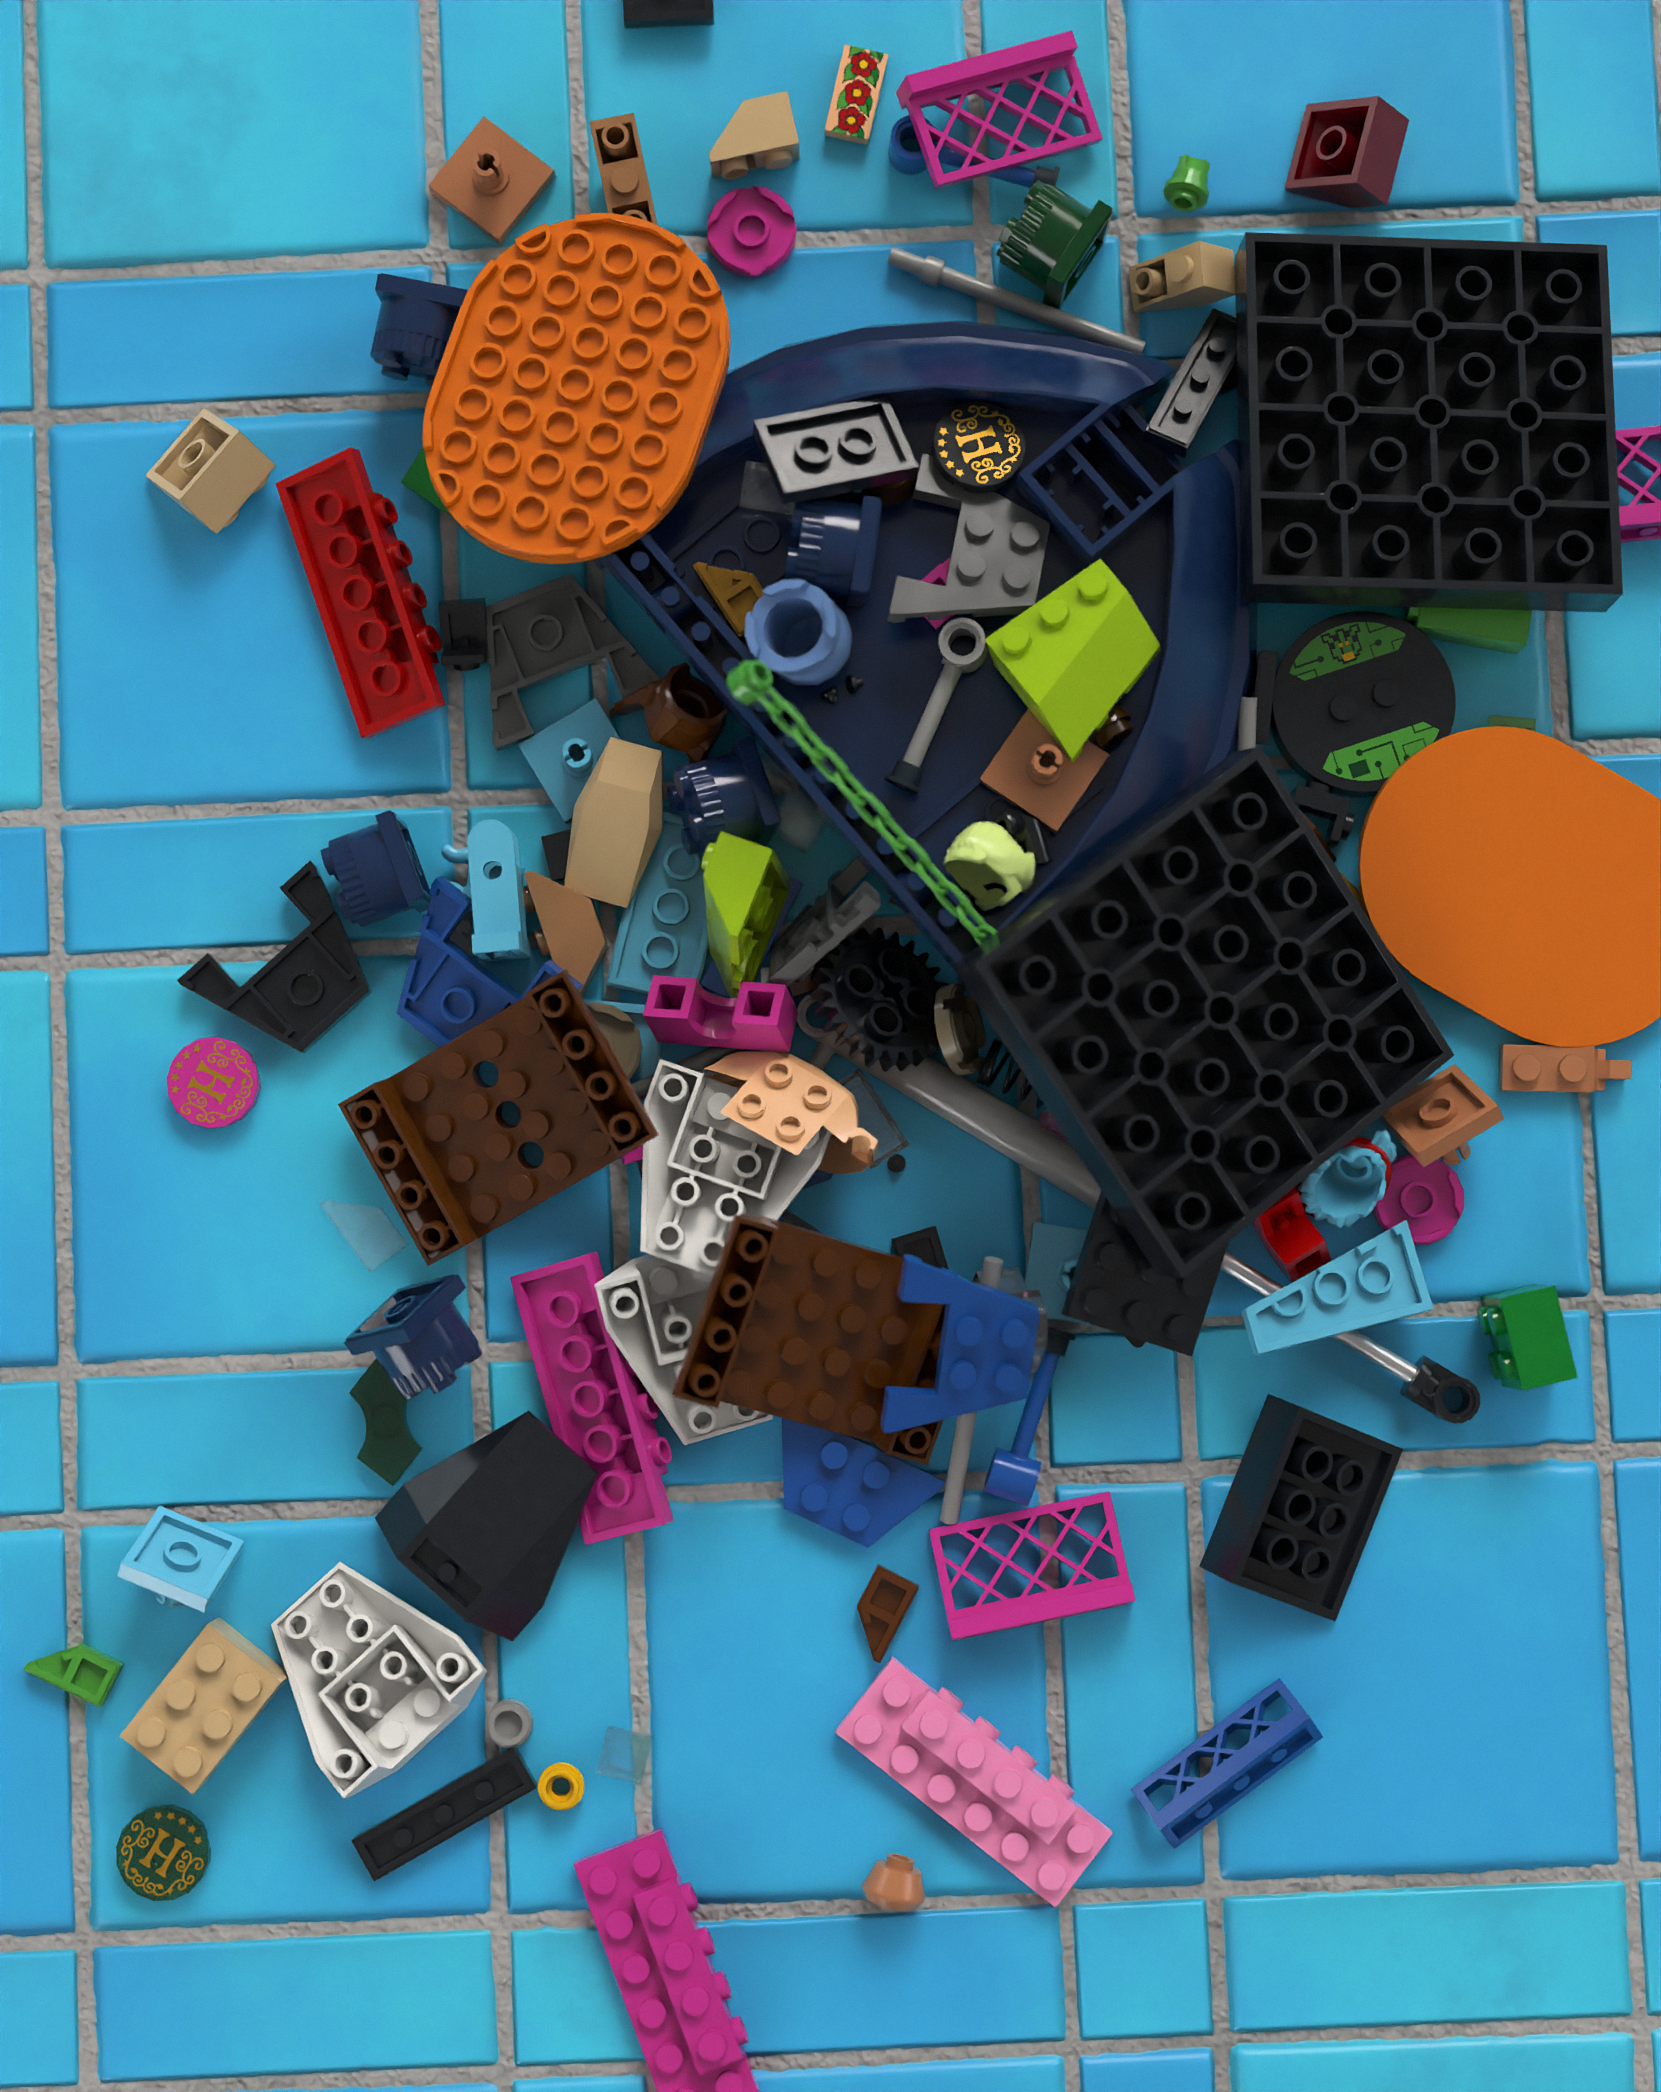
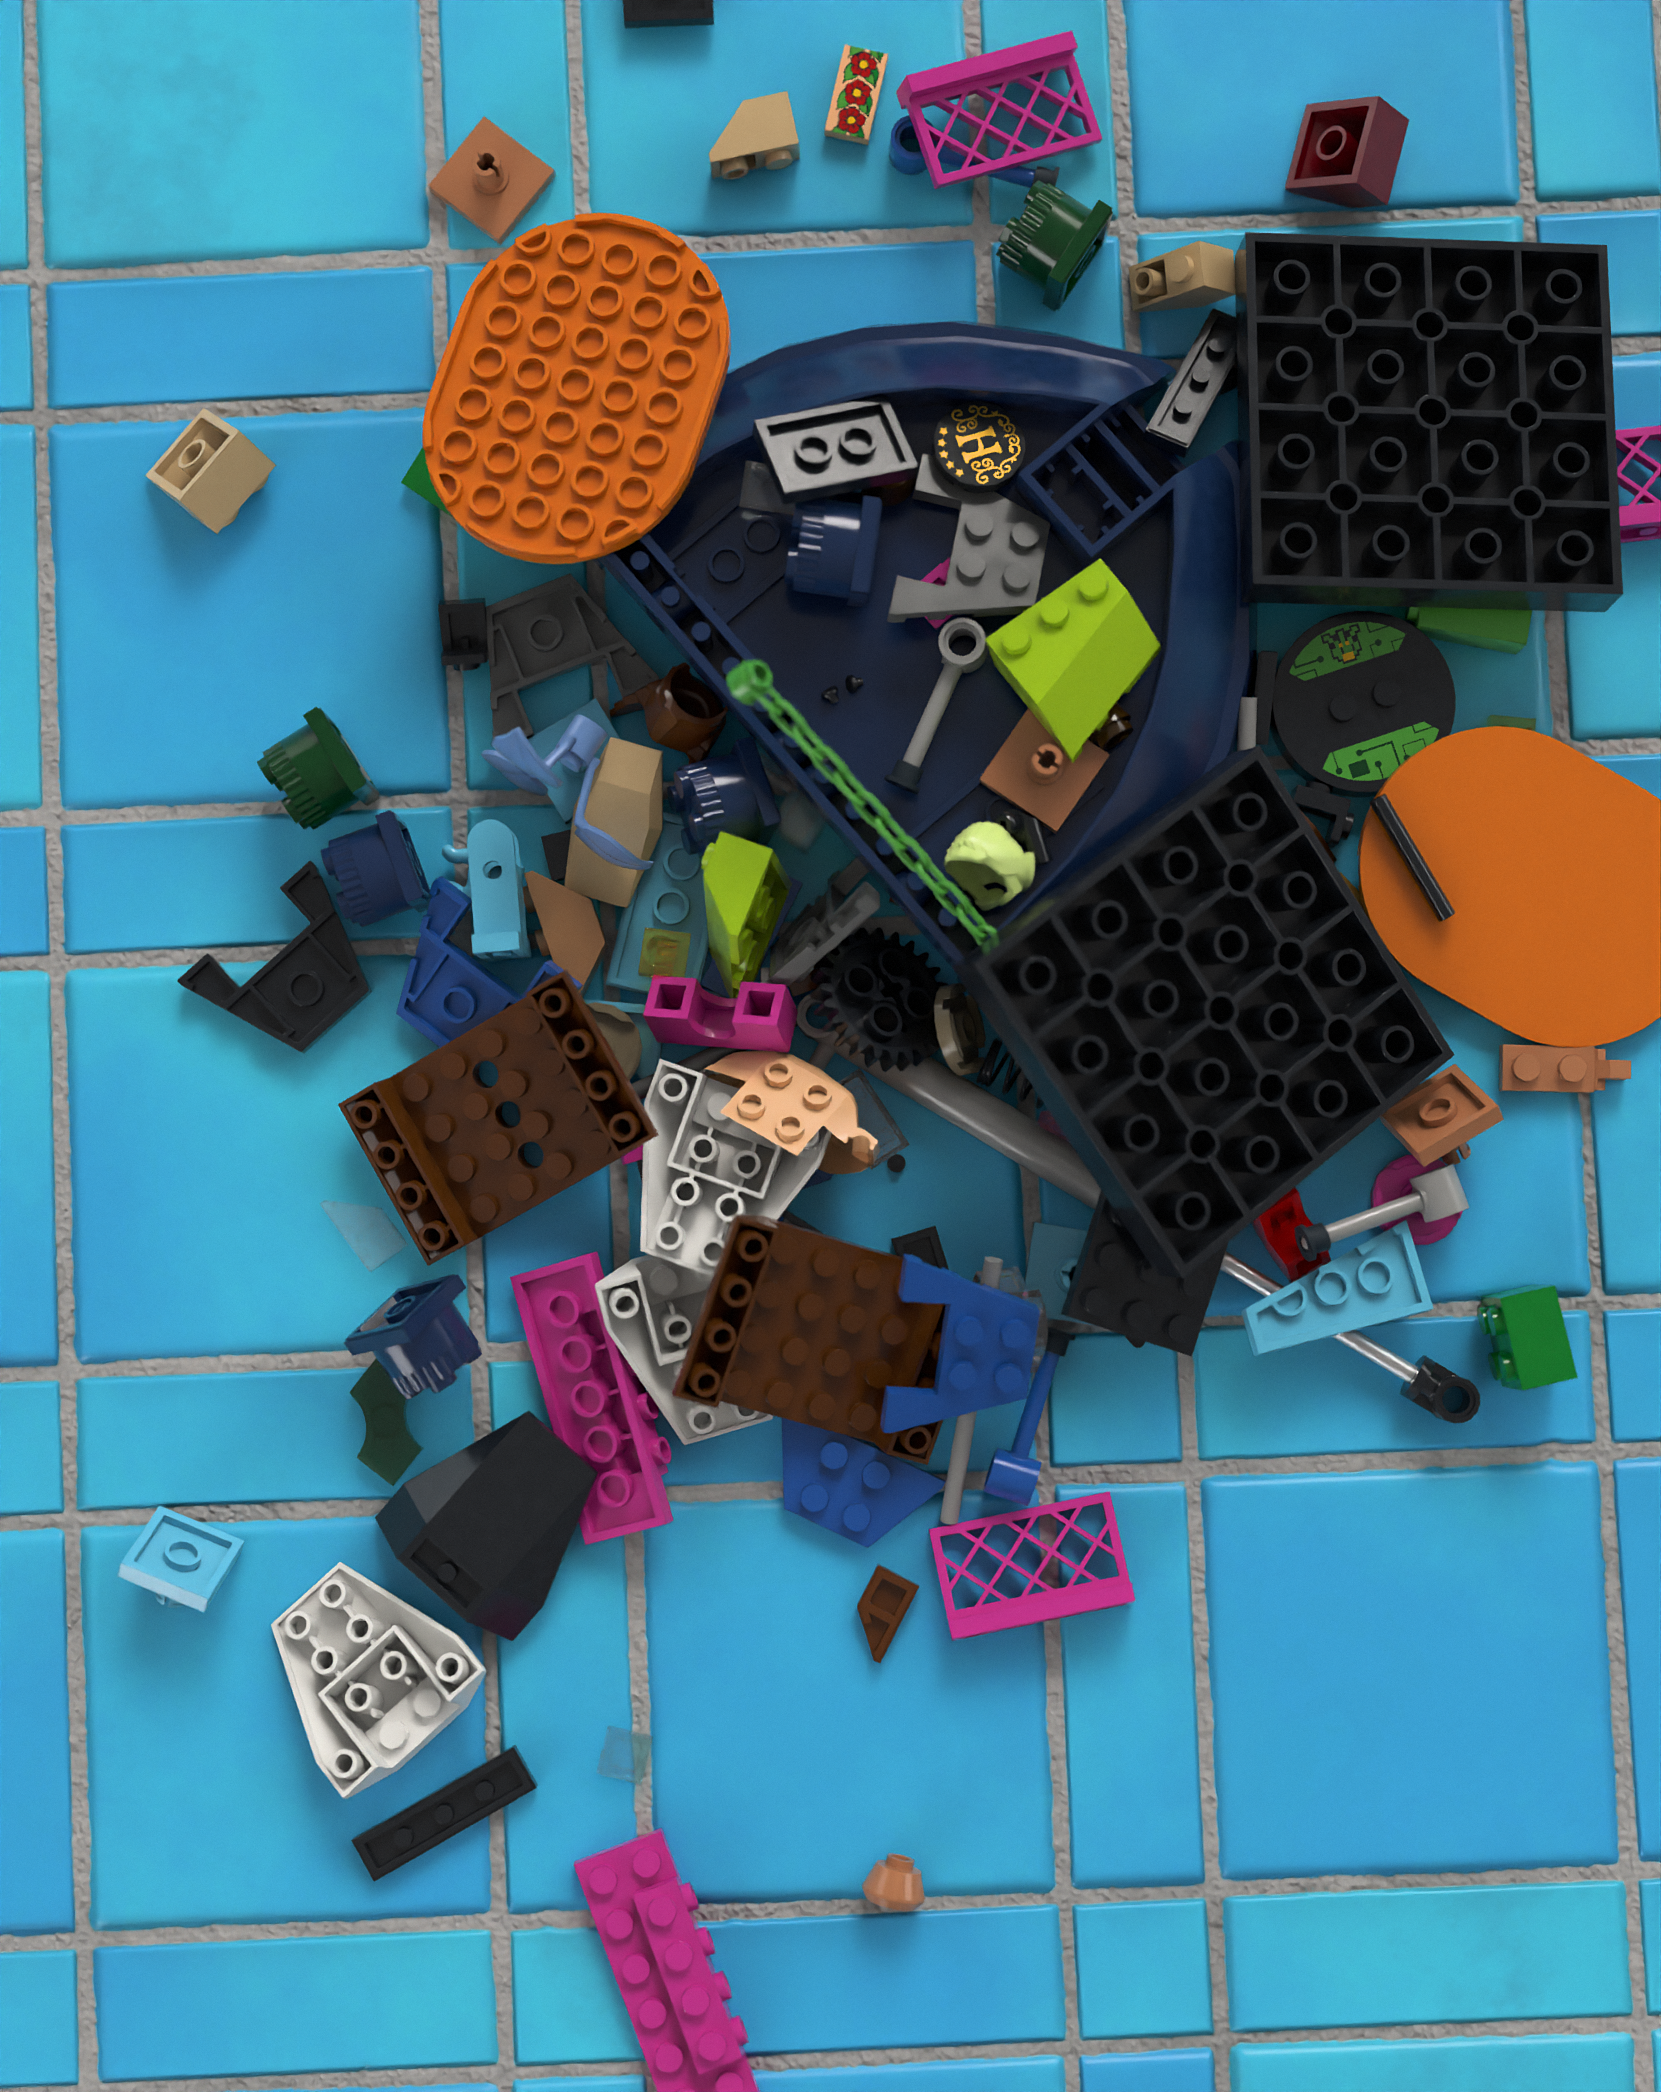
bright green tile [23,1643,124,1708] -> none
clear green tile [116,1804,211,1901] -> none
tan brick [120,1617,288,1794] -> none
dark pink tile [167,1037,261,1129] -> none
red plate [275,447,446,738] -> none
dark blue piece [370,273,467,386] -> none
light grey tile [485,1699,533,1748] -> none
yellow plate [538,1762,585,1811] -> none
medium nougat slope [589,113,657,225] -> none
pearl gold tile [692,562,764,640] -> none
dark pink tile [707,186,797,278] -> none
medium blue tile [745,579,853,685] -> none
bright pink plate [835,1656,1113,1908] -> none
light grey bar [887,247,1146,354] -> none
blue fence [1131,1678,1323,1849] -> none
bright green hose [1163,154,1210,212] -> none
black slope [1199,1394,1403,1621] -> none
medium azure hair [1295,1130,1397,1228] -> none
none -> dark green piece [257,707,381,830]
none -> medium blue plant [481,714,655,870]
none -> clear yellow tile [638,927,691,978]
none -> light grey piece [1294,1164,1470,1261]
none -> black bar [1369,793,1456,922]

